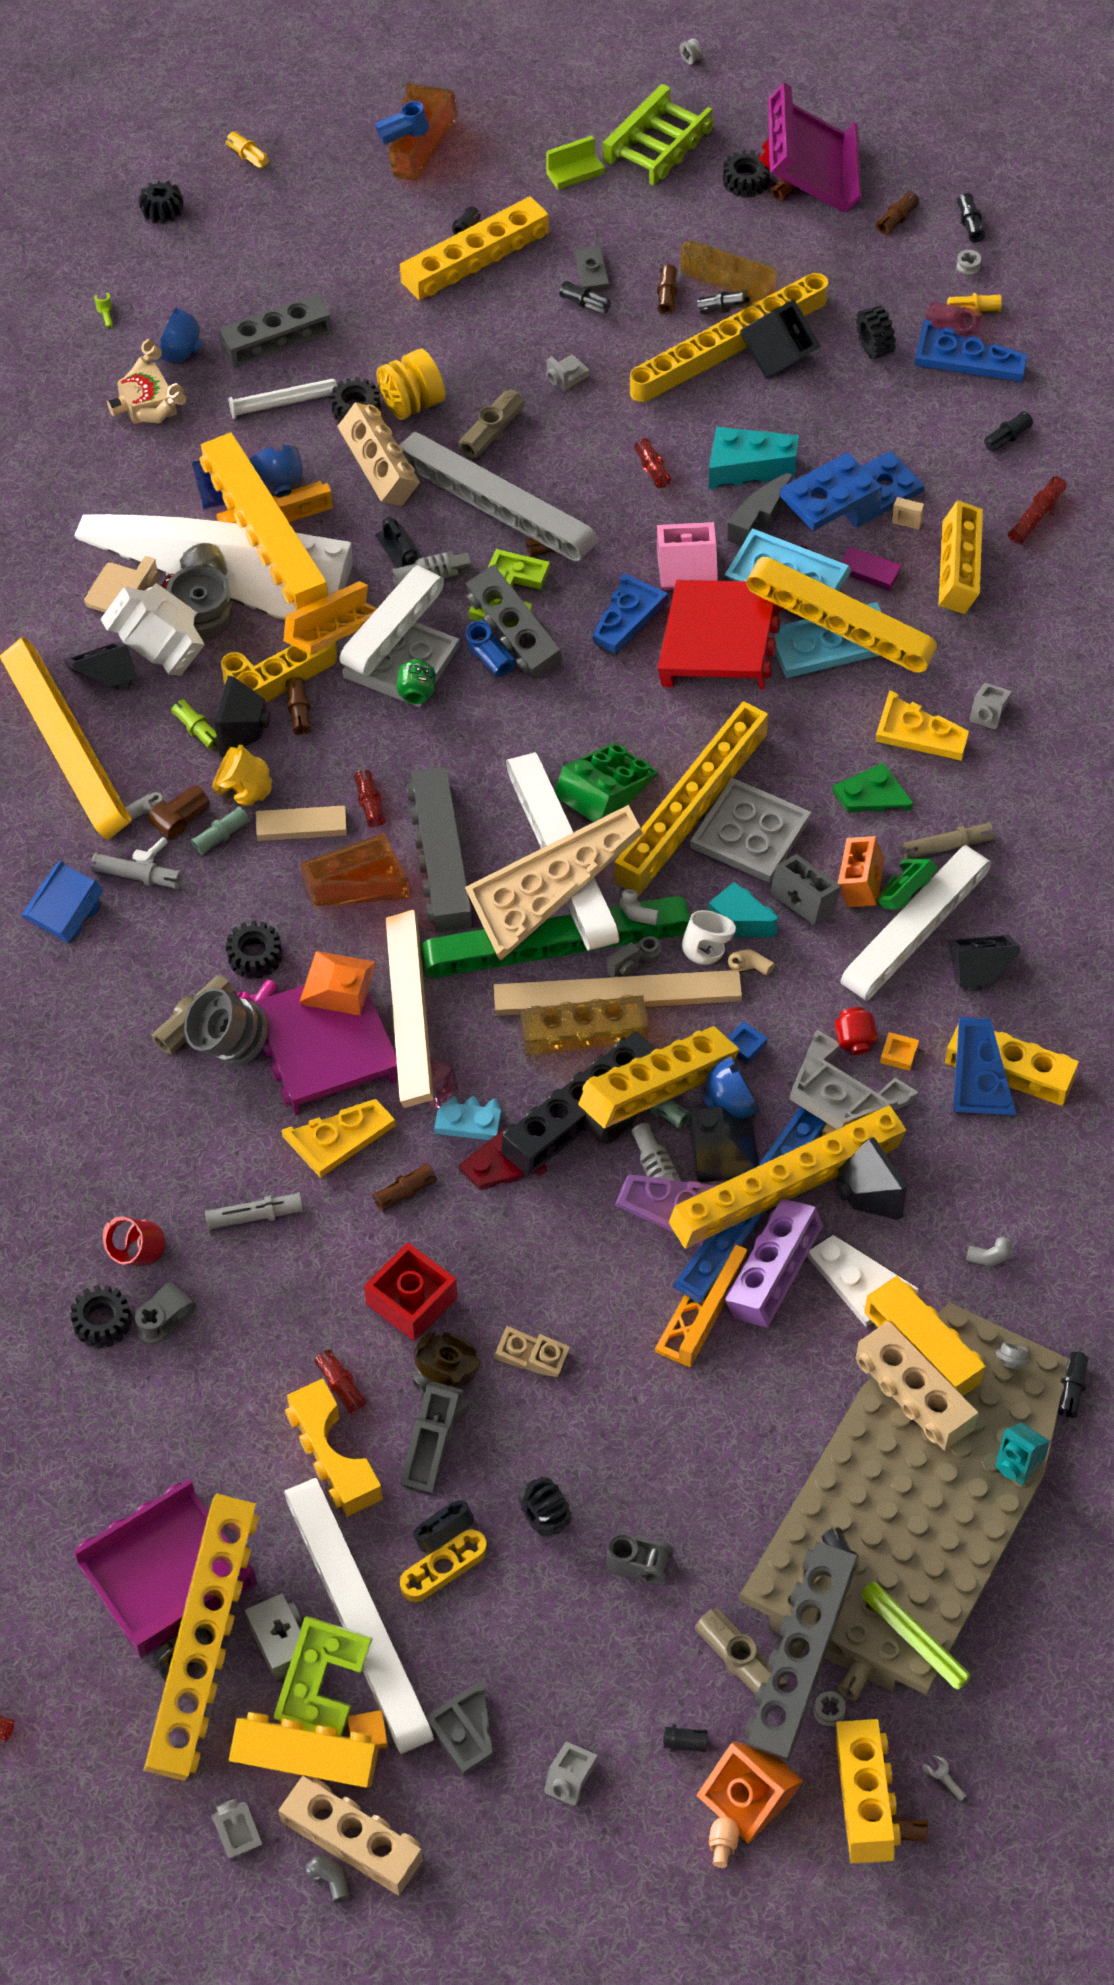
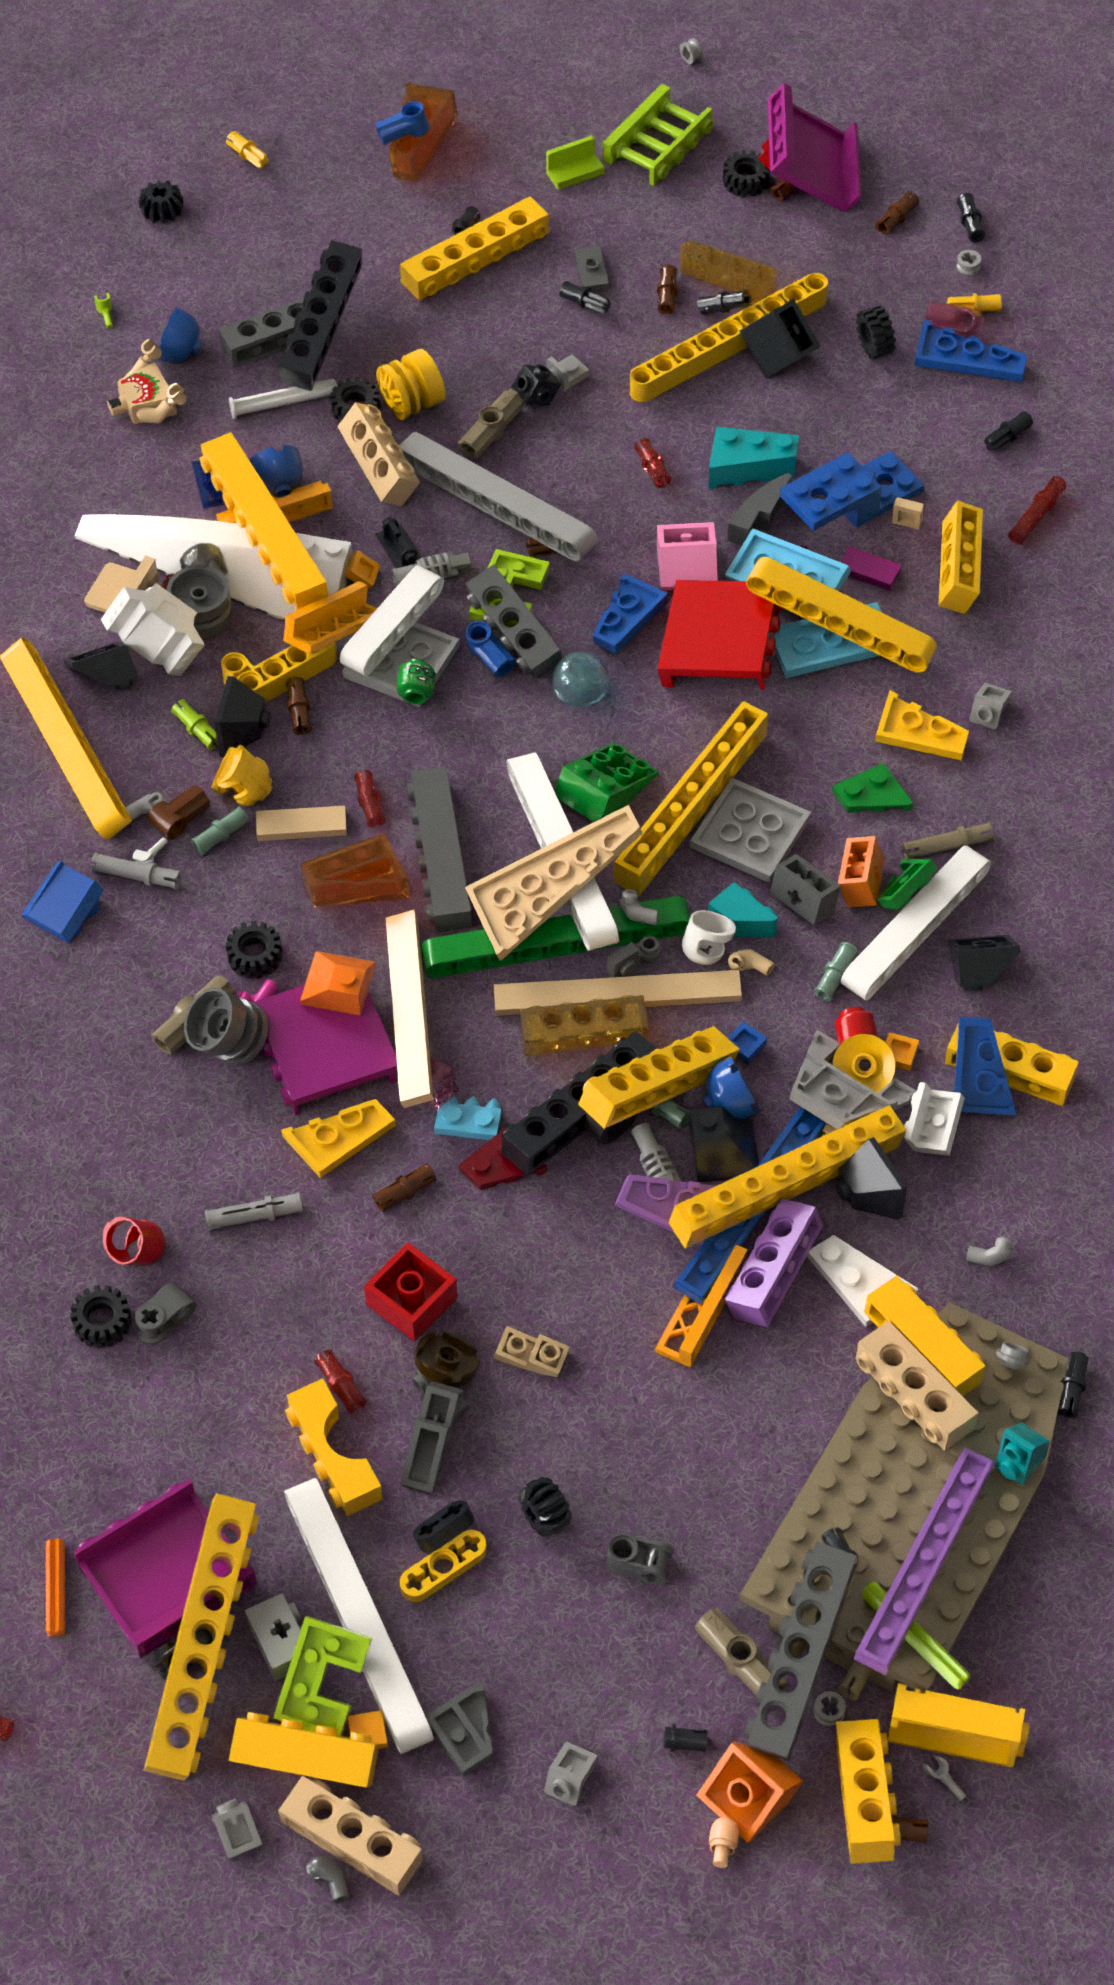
none -> orange axle [46,1538,65,1637]
none -> black brick [277,240,362,391]
none -> light orange tile [344,550,380,590]
none -> black brick [511,364,562,406]
none -> clear light blue cylinder [552,651,610,709]
none -> sand green pin [814,942,858,1002]
none -> yellow dish [833,1034,896,1093]
none -> medium lavender tile [853,1447,995,1675]
none -> yellow door [888,1683,1030,1768]
none -> white bracket [904,1082,965,1156]

